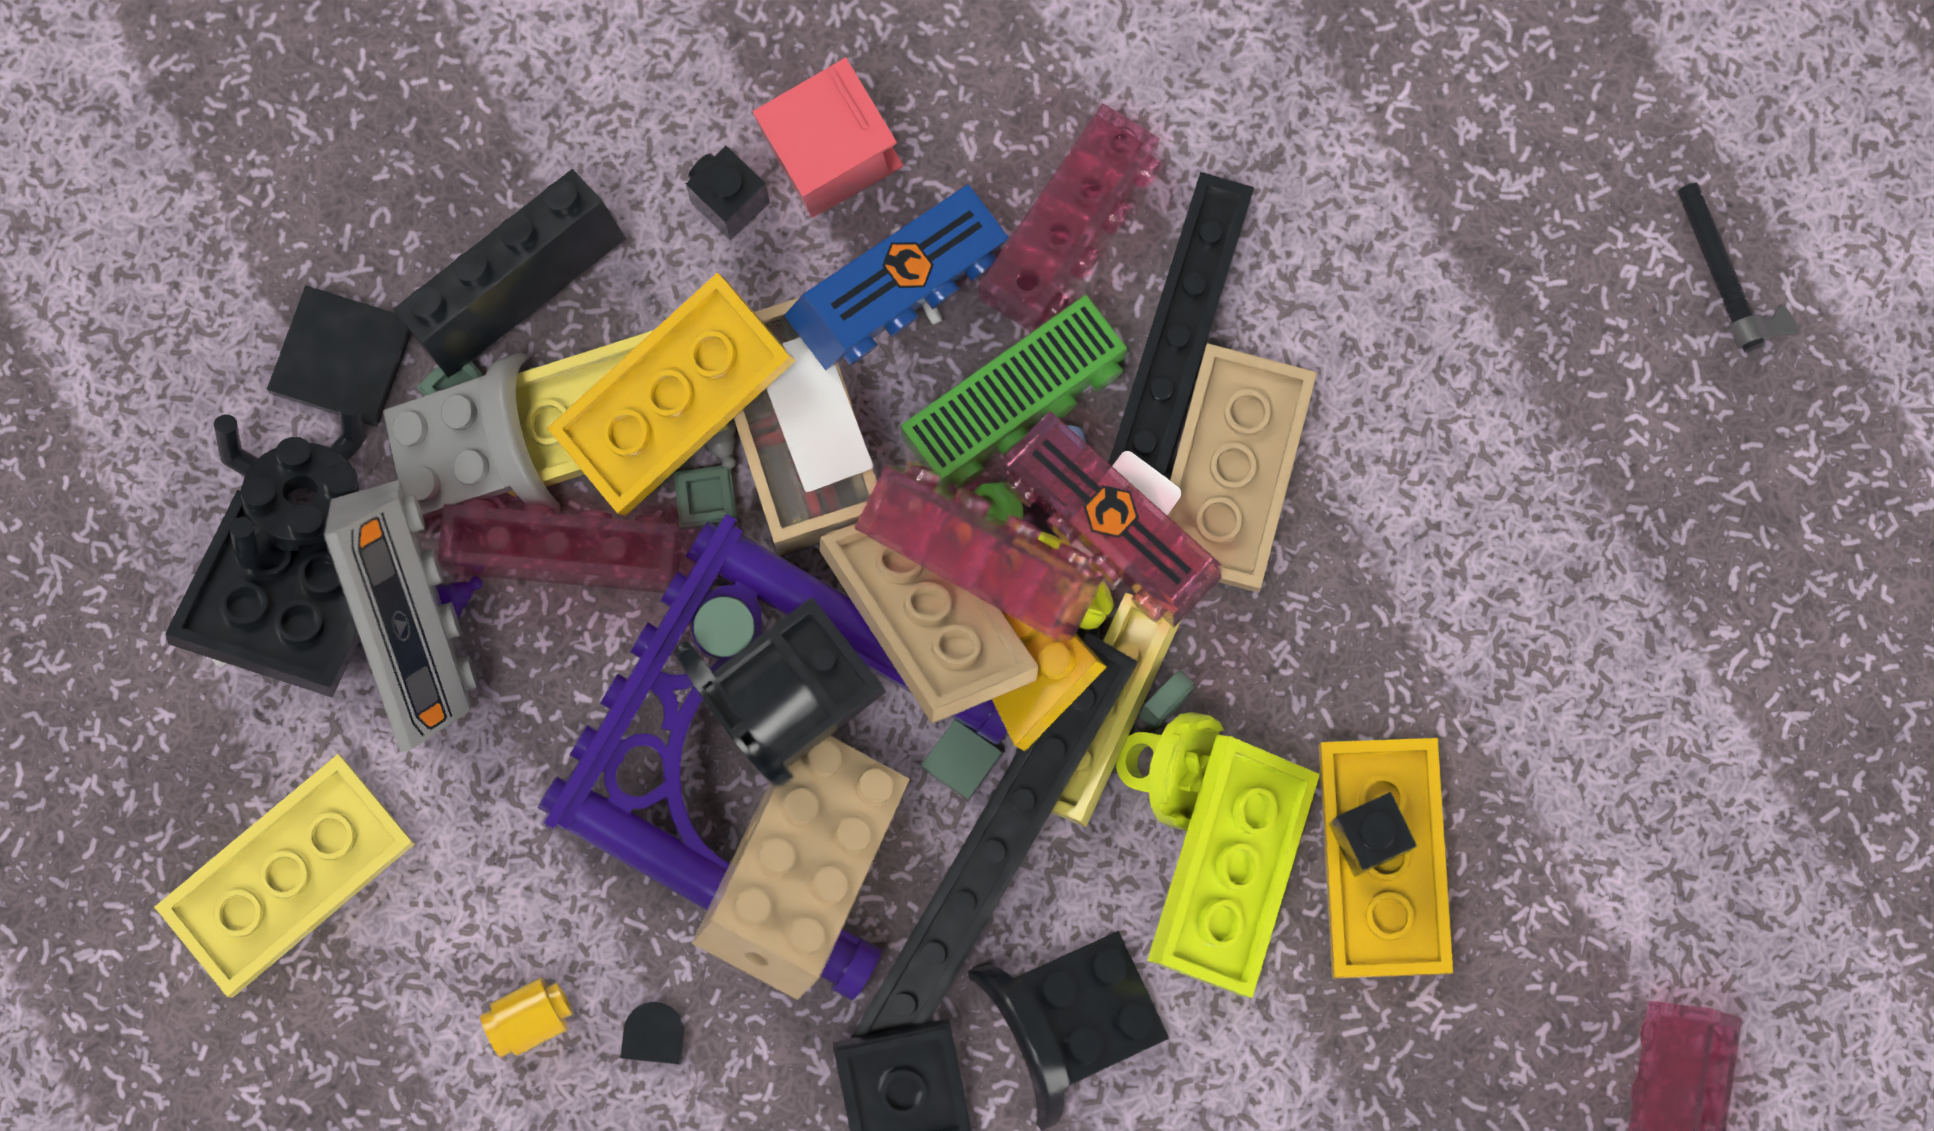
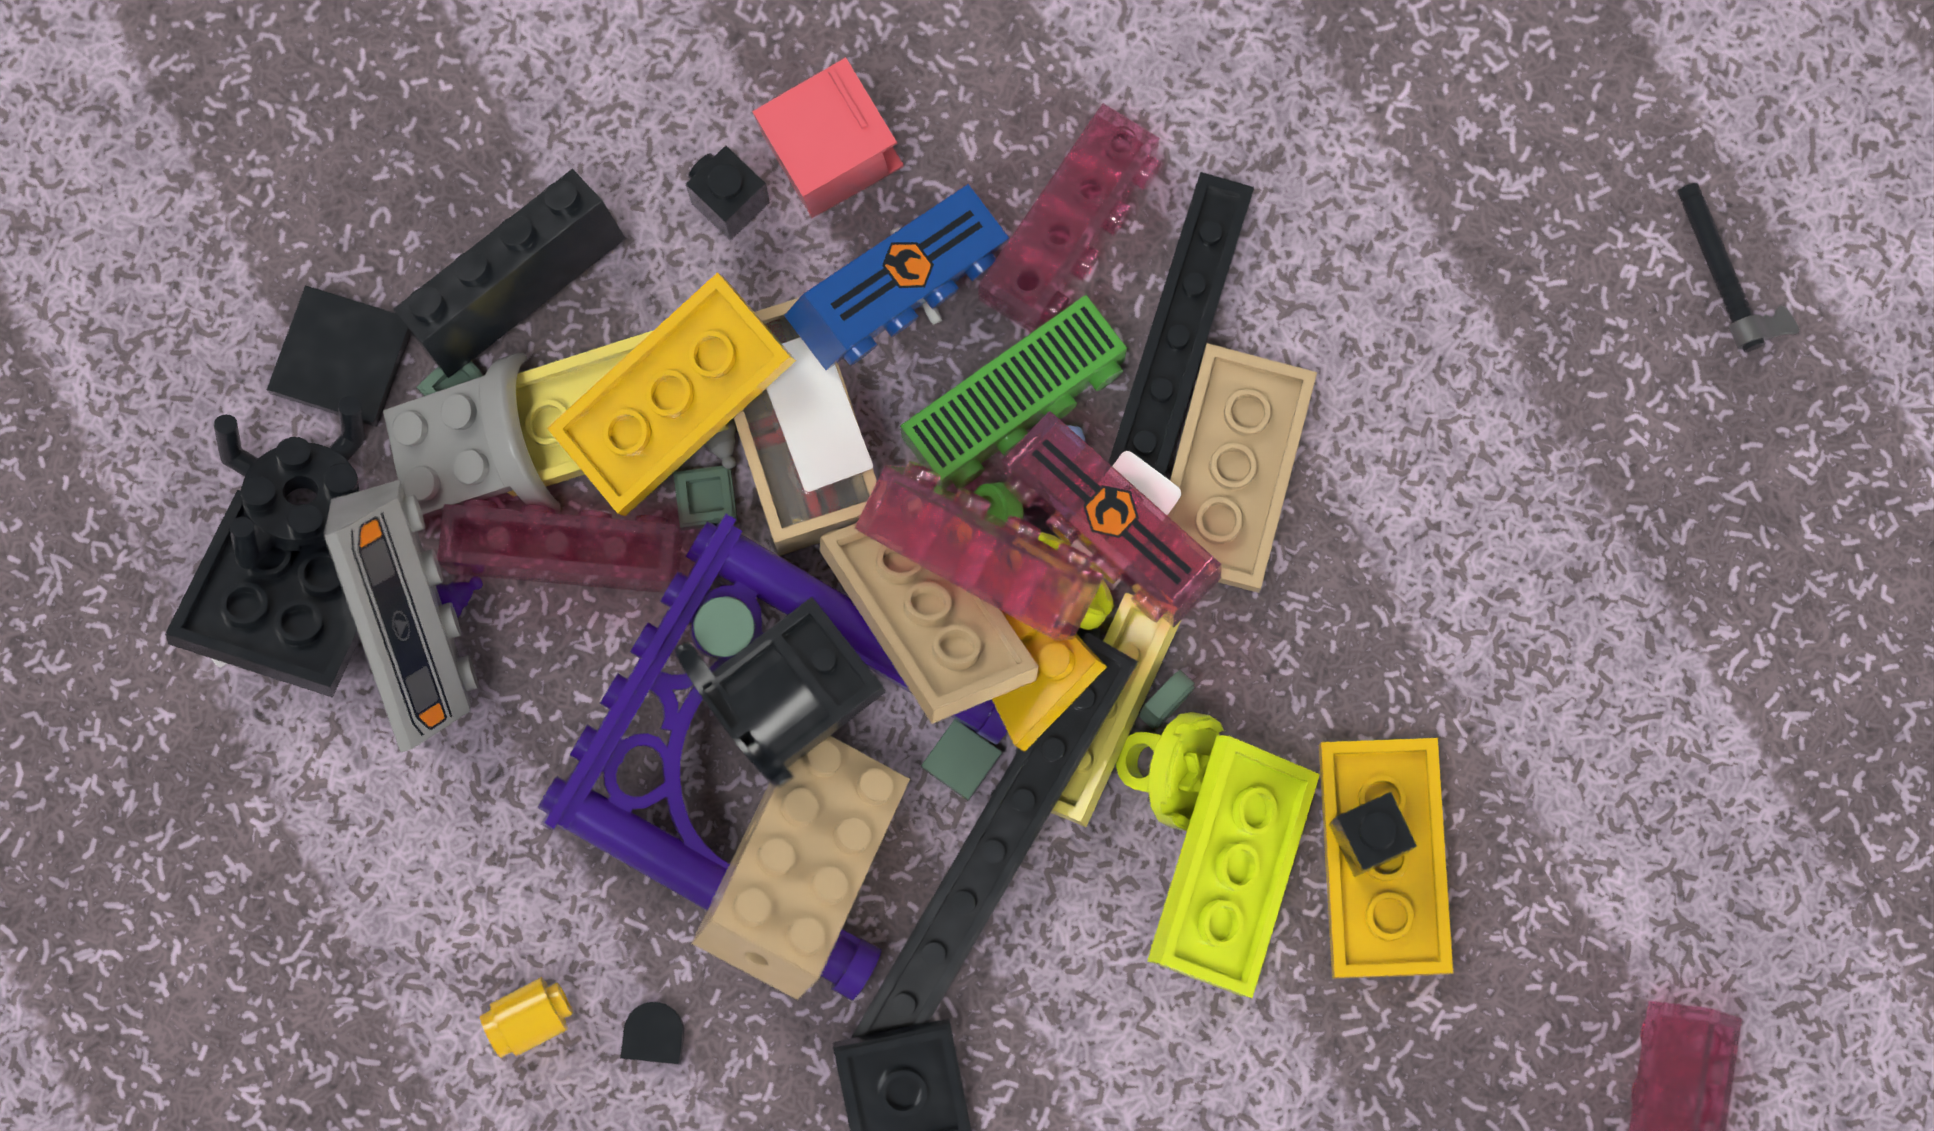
light yellow plate [154,754,415,998] -> none
black piece [968,931,1170,1131] -> none

